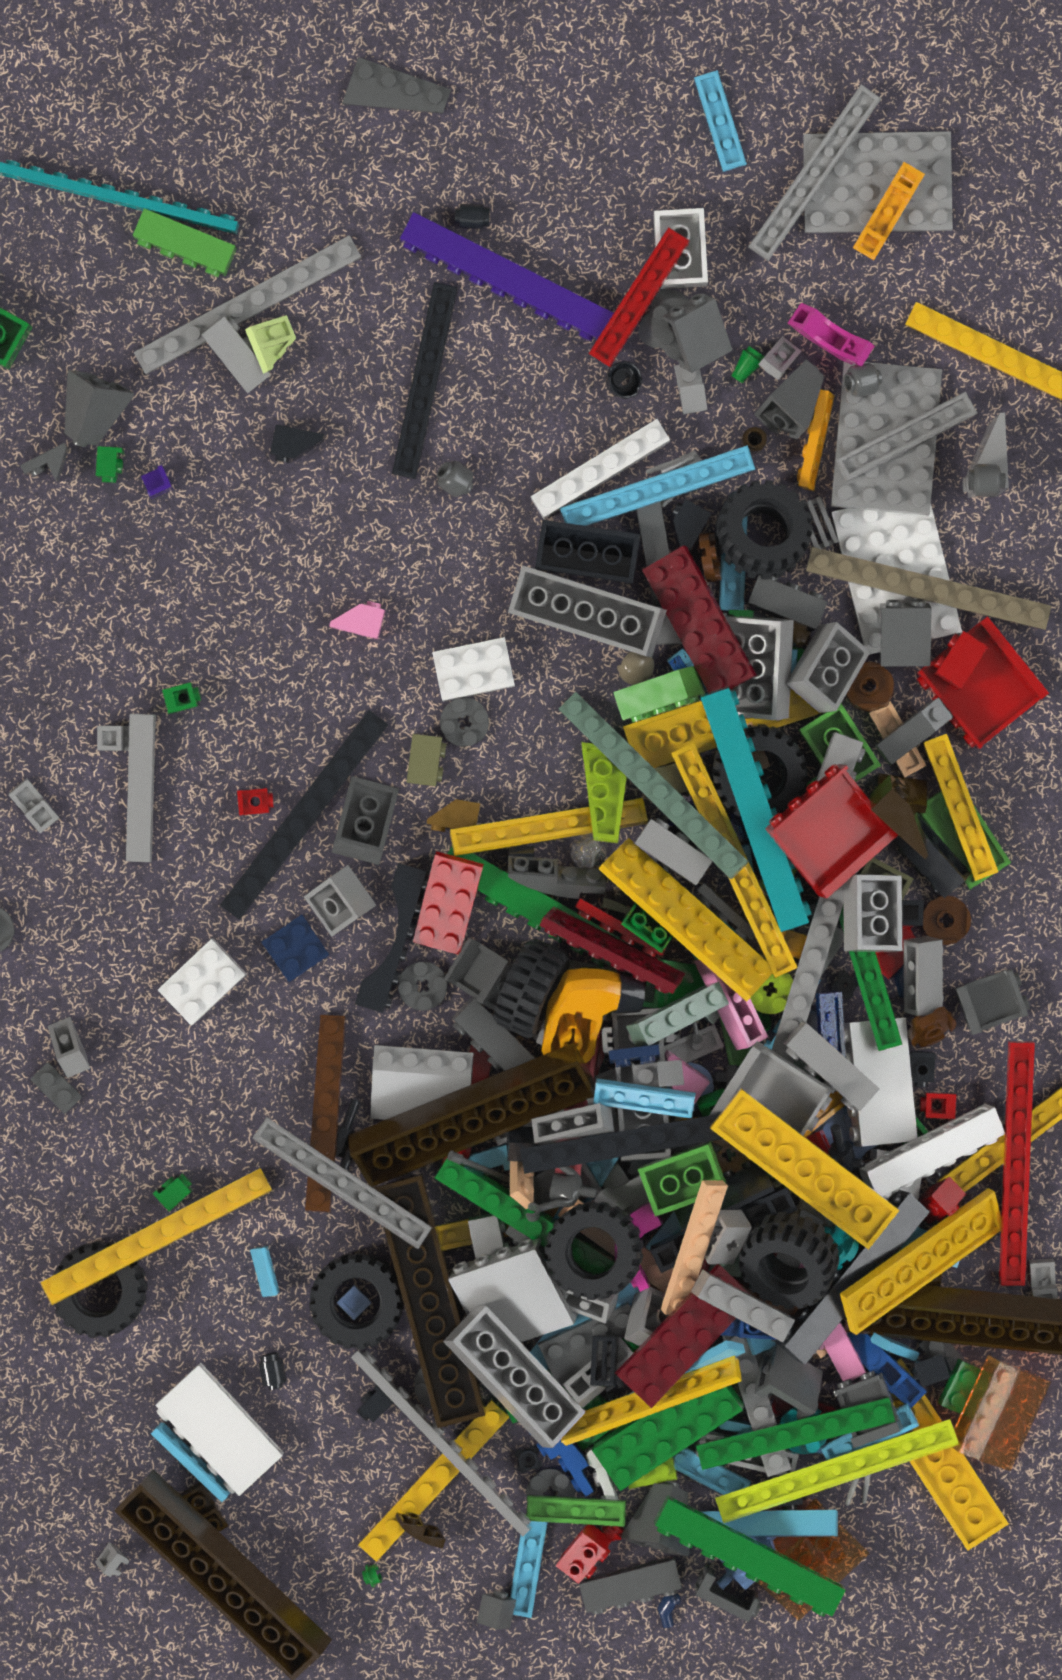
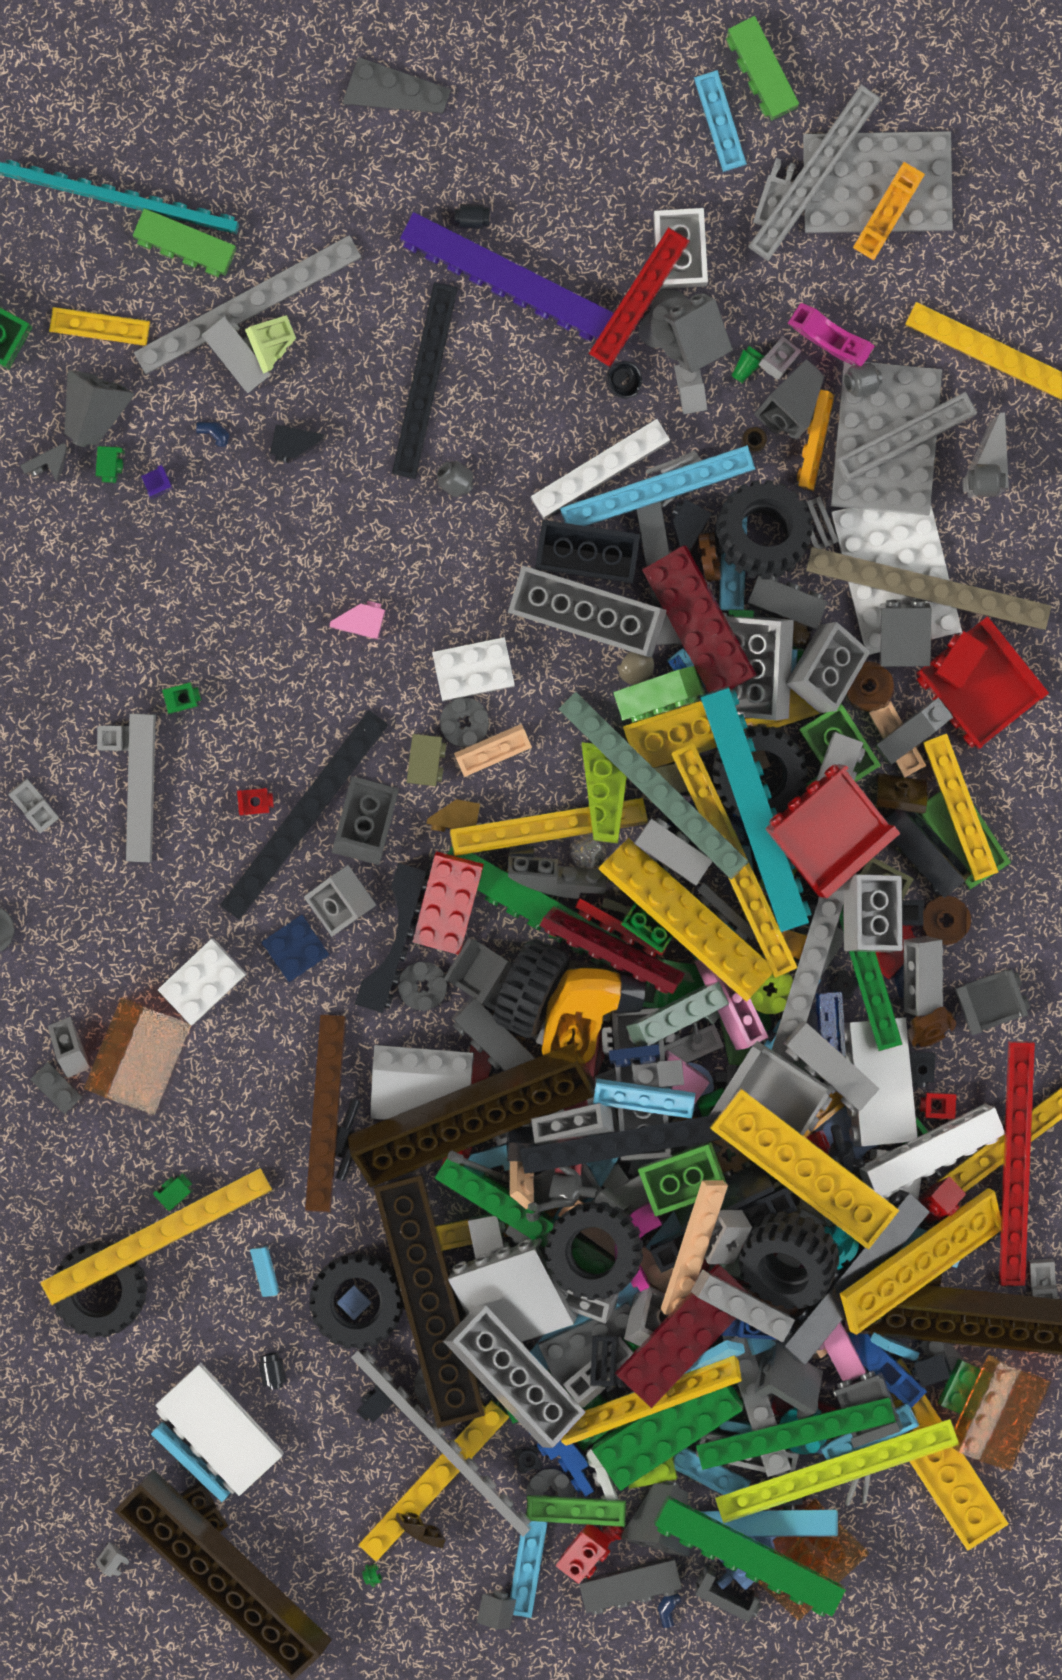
light grey tile [252,1117,432,1249] -> none
dark brown slope [870,774,928,859] -> none
none -> yellow tile [49,307,150,346]
none -> clear orange slope [84,996,191,1115]
none -> dark blue arm [196,422,229,447]
none -> light nougat plate [454,724,532,777]
none -> bright green brick [726,16,799,121]
none -> light grey hinge [753,158,796,226]

